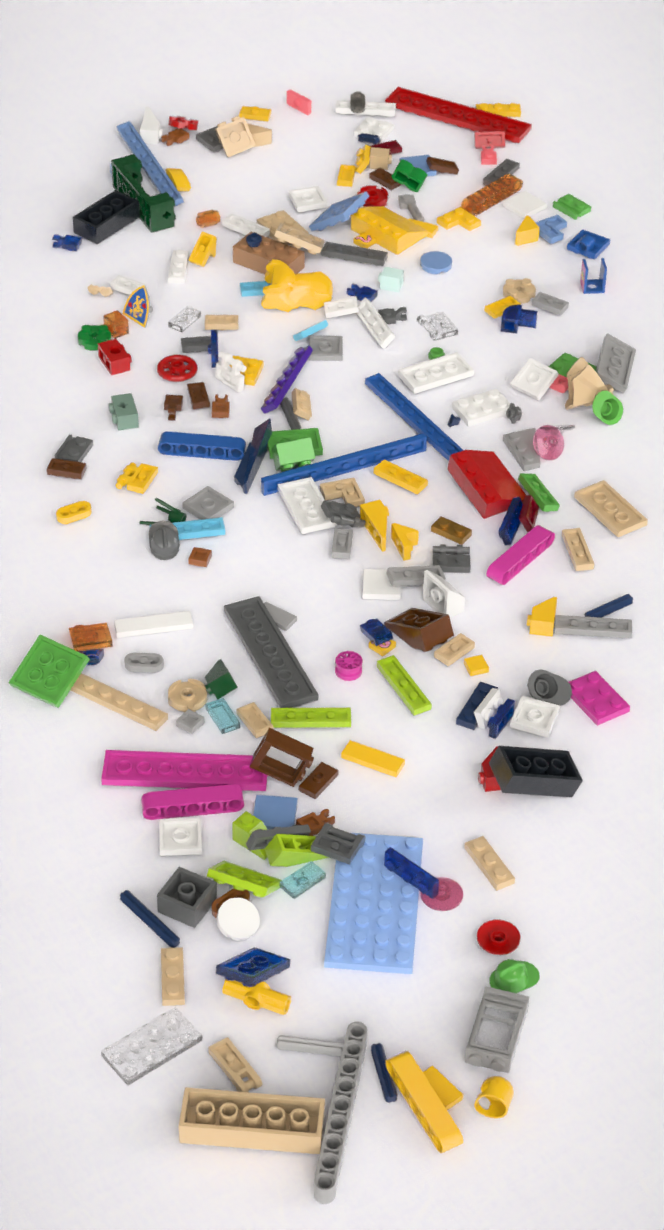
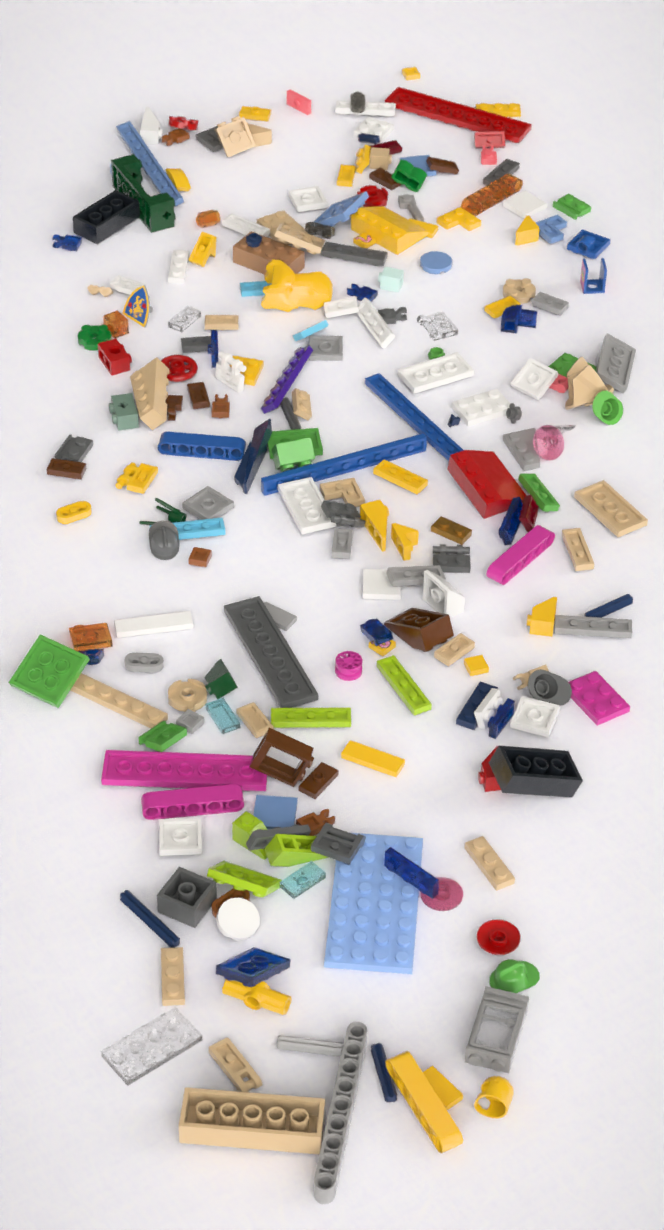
none -> tan wedge [130,357,169,430]
none -> bright green plate [138,721,187,752]
none -> clear smoke plate [305,222,335,239]
none -> yellow tile [402,67,420,80]
none -> tan plate [513,664,549,690]

